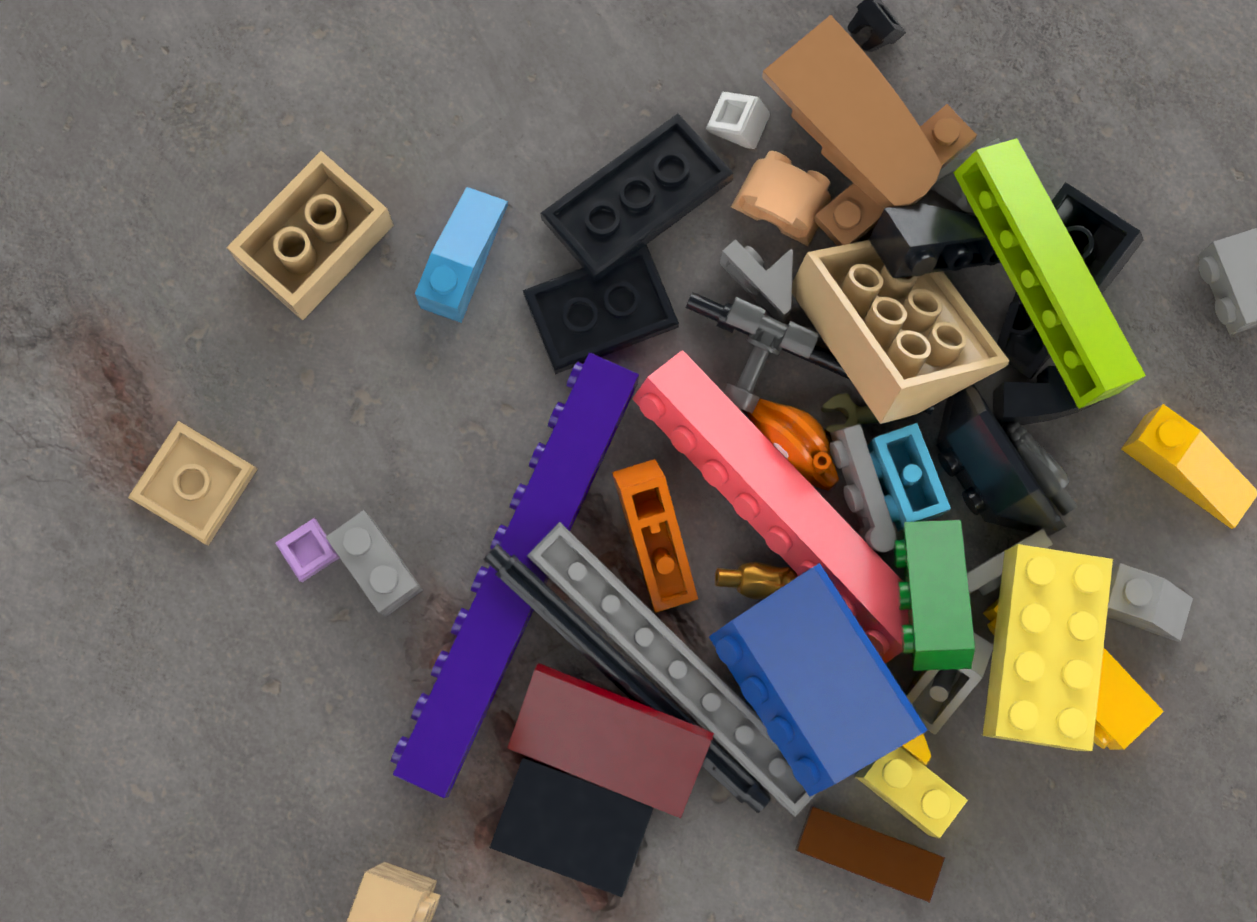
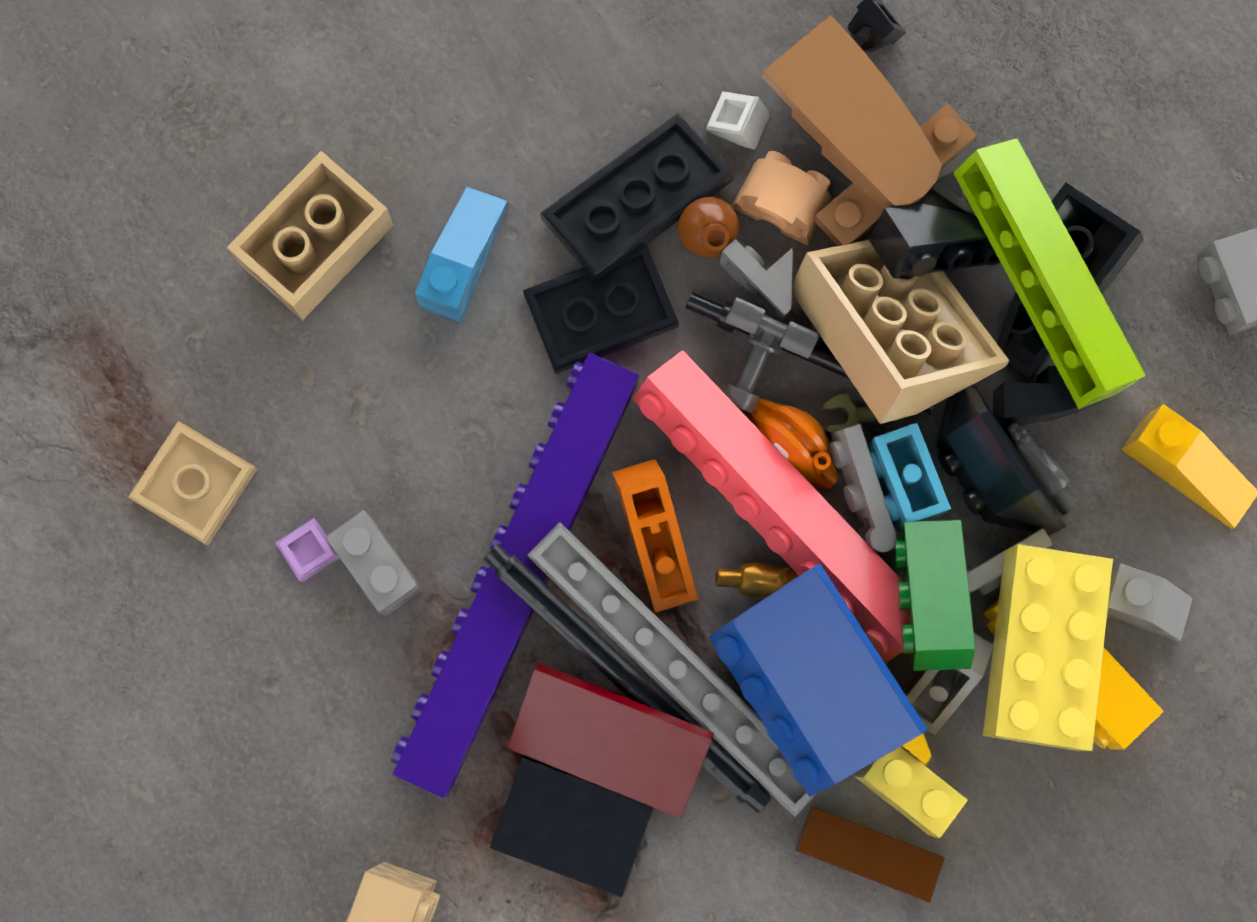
none -> dark orange brick [678,197,739,258]

